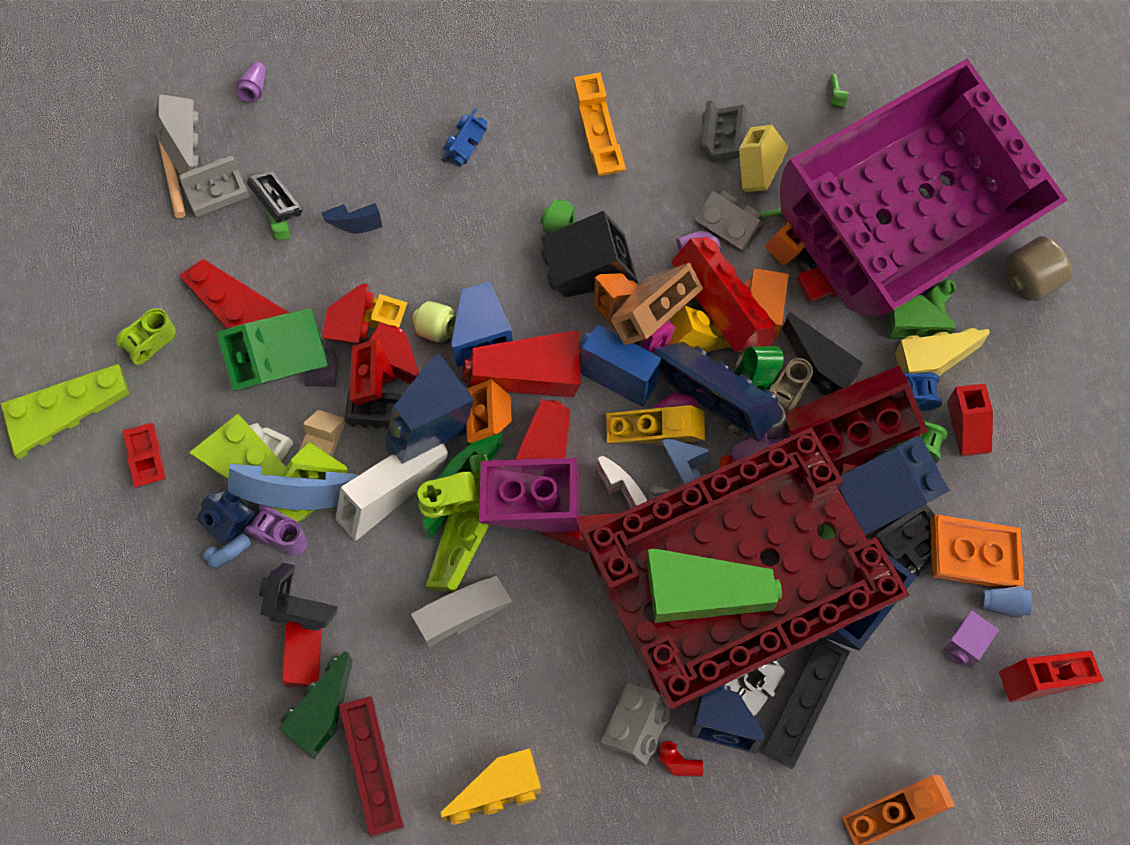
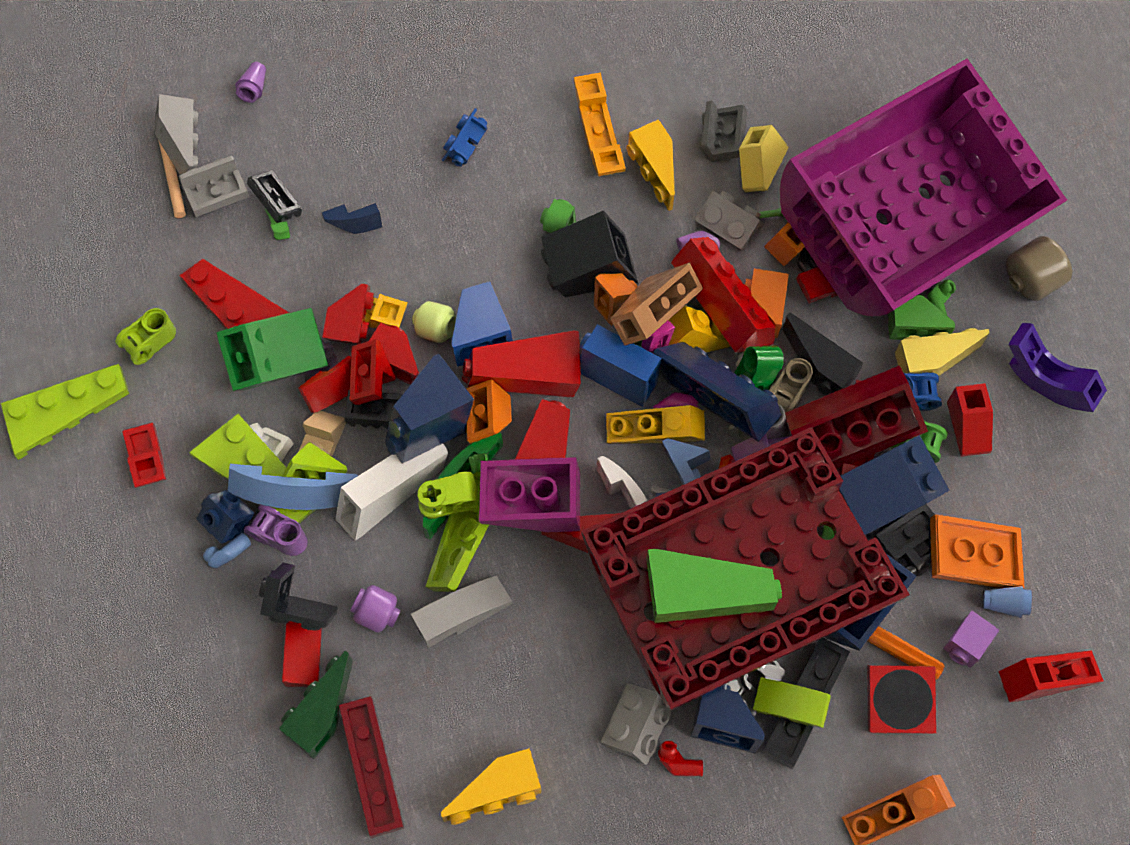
bright green hand [830,74,849,108] -> none
none -> red slope [298,356,351,413]
none -> medium lavender head [350,585,400,633]
none -> yellow slope [626,119,675,211]
none -> lime slope [753,678,831,728]
none -> orange axle [867,626,945,680]
none -> black tile [867,665,936,734]
none -> dark purple arch [1008,323,1107,412]

